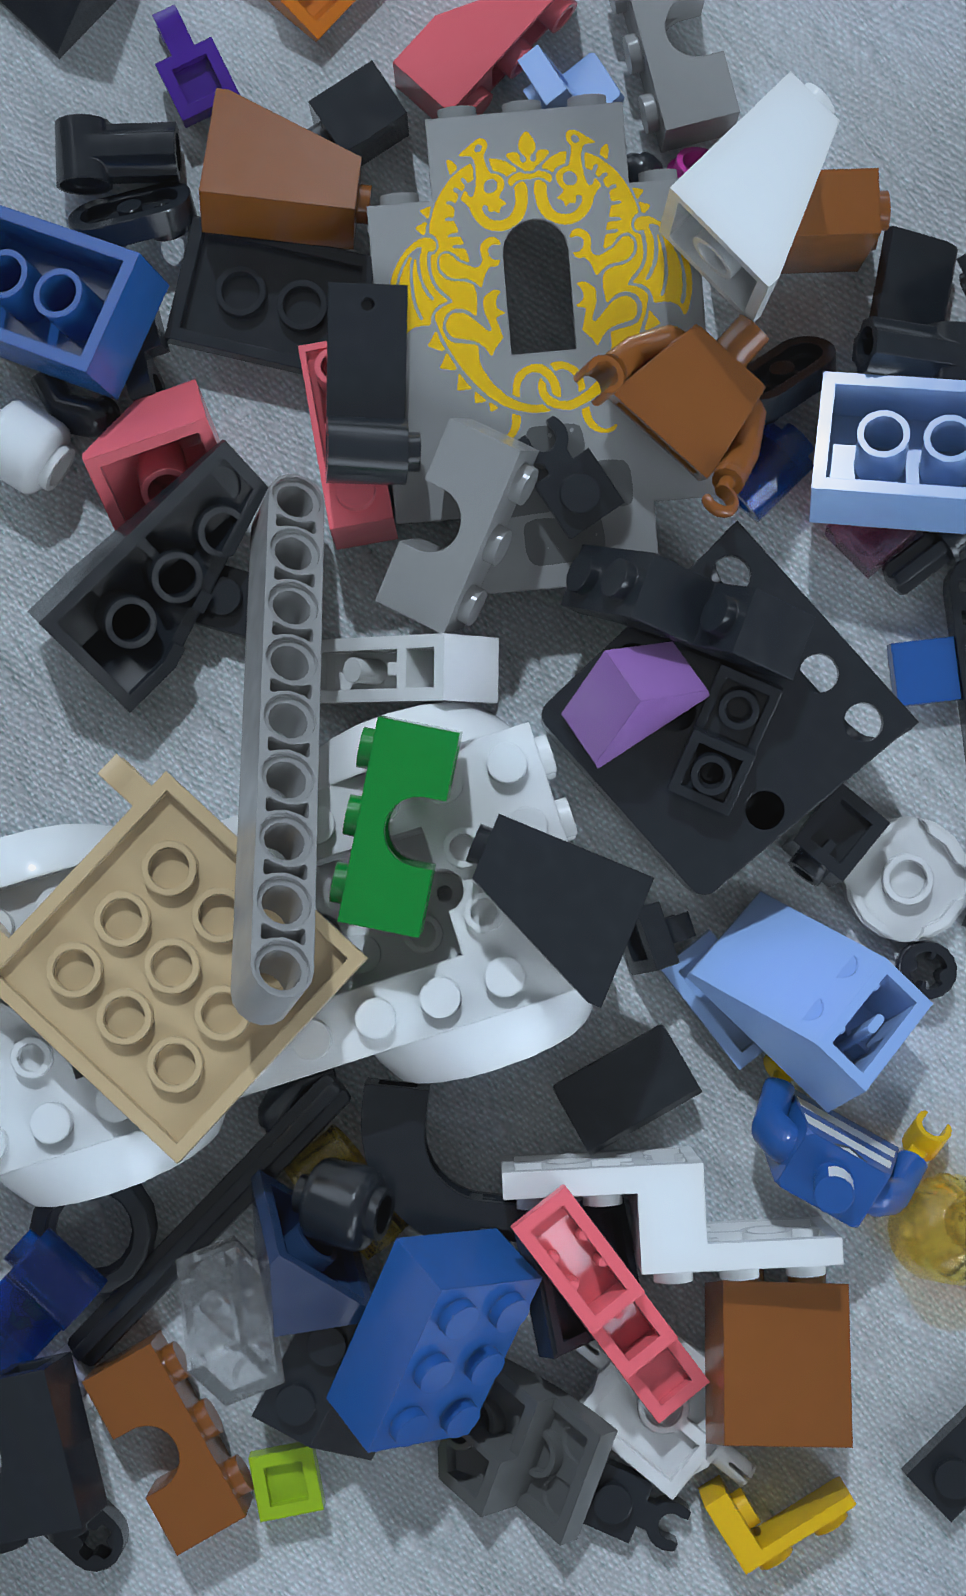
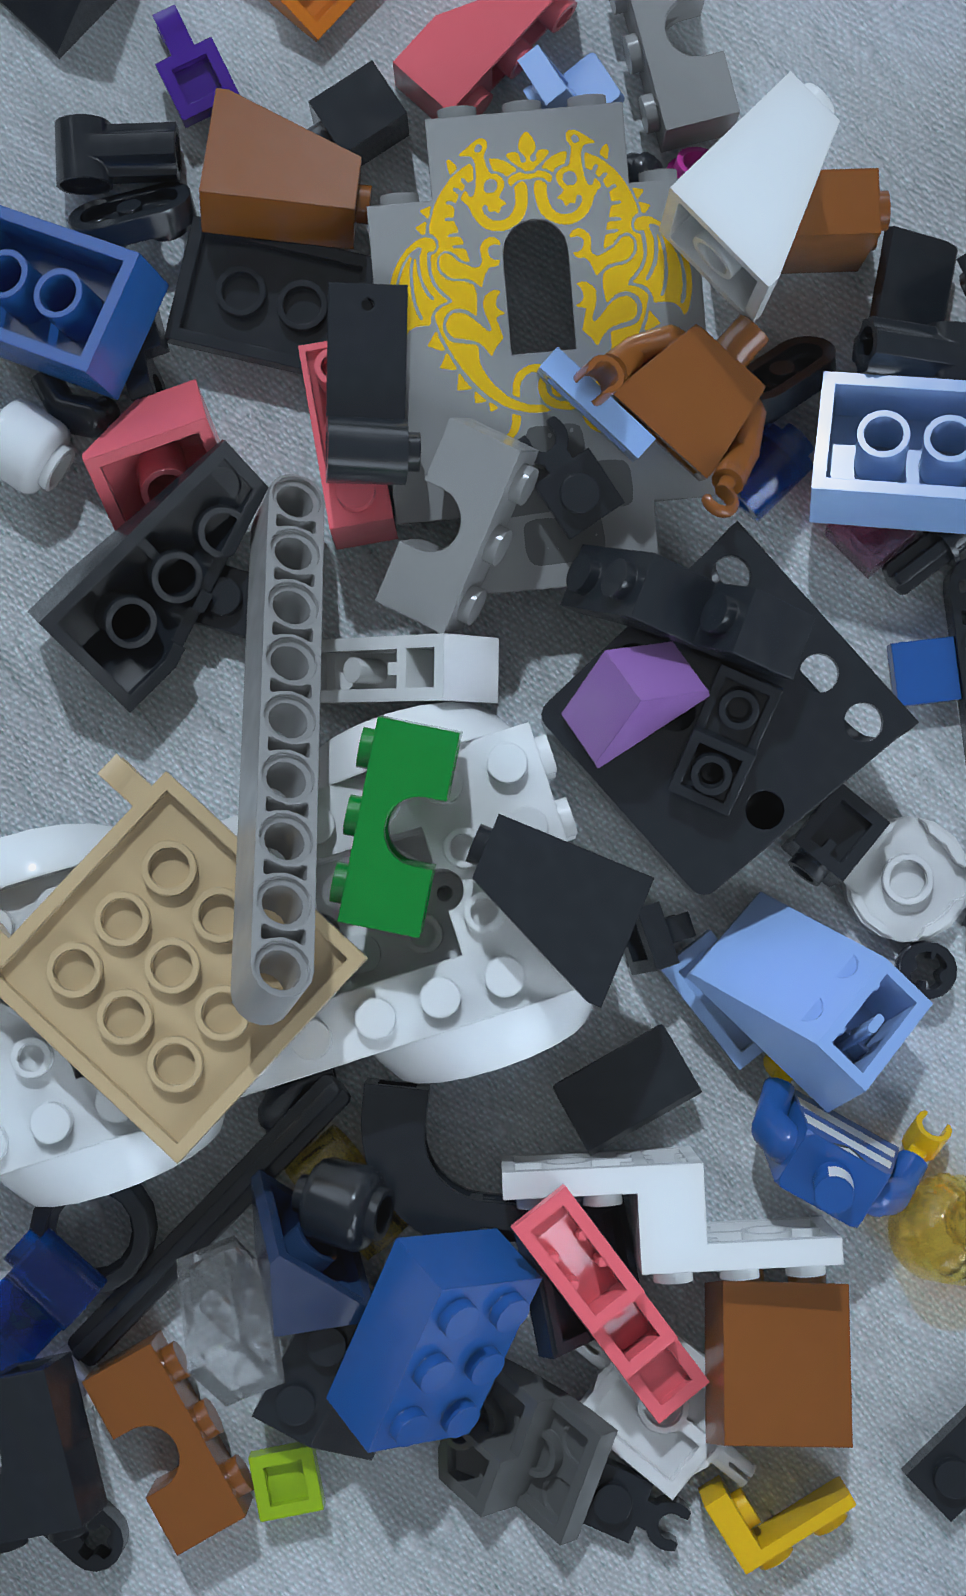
none -> light blue tile [537,347,656,462]

